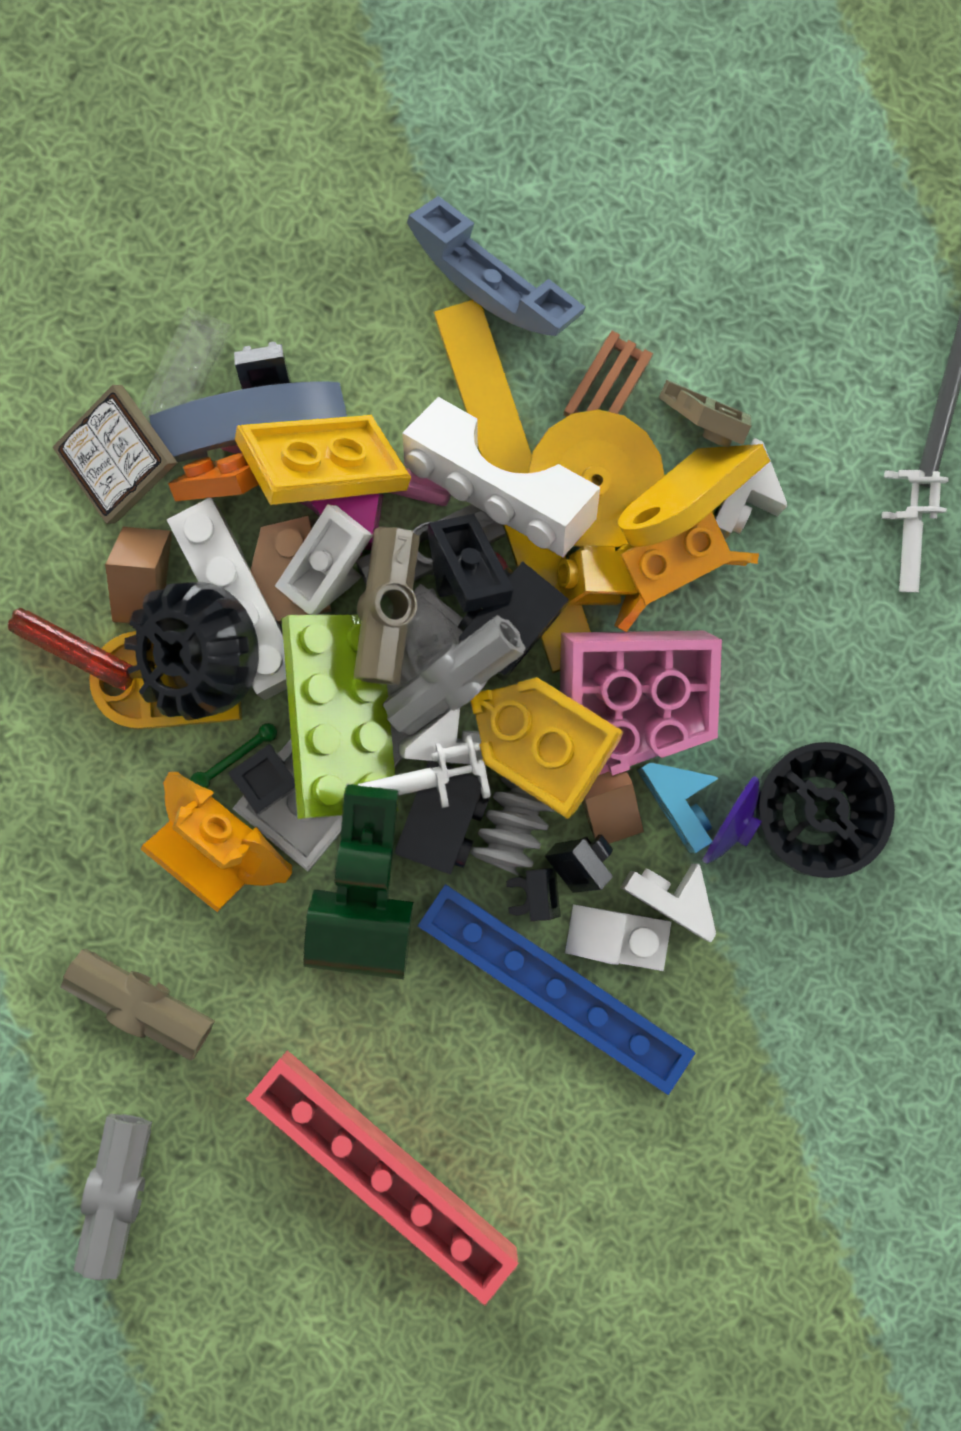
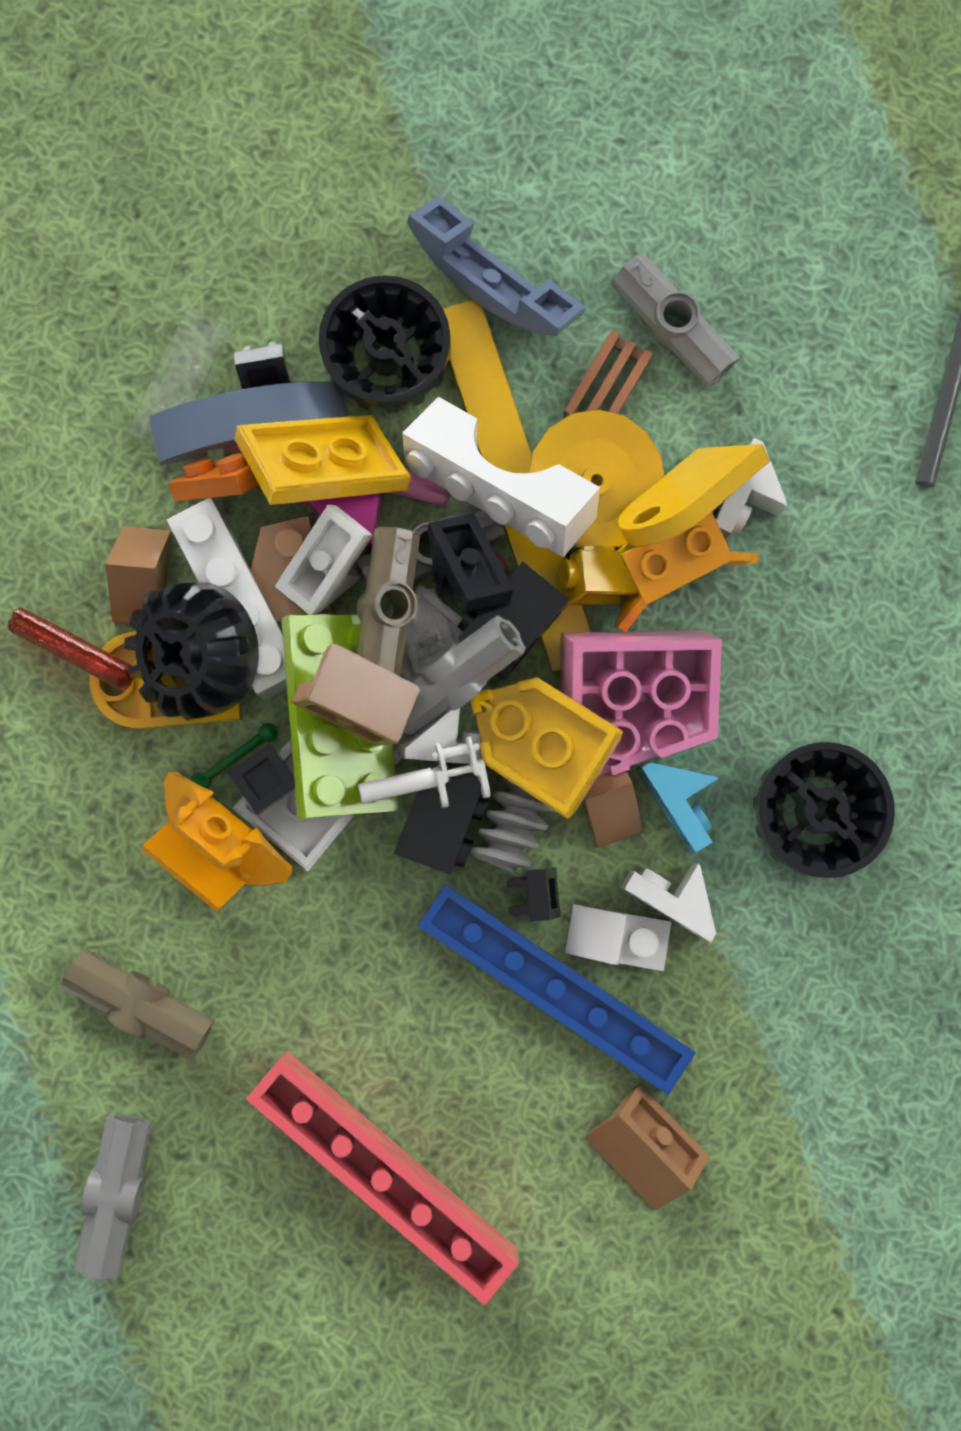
tile [52,385,178,524] -> none
dark green plate [303,784,413,980] -> none
black tile [545,834,613,893] -> none
dark tan wing [659,380,751,448] -> none
dark purple dish [702,776,762,864] -> none
white piece [882,470,948,593] -> none
none -> panel [291,644,419,746]
none -> black gear [319,275,451,413]
none -> medium nougat panel [586,1084,710,1209]
none -> light grey piece [611,253,740,389]

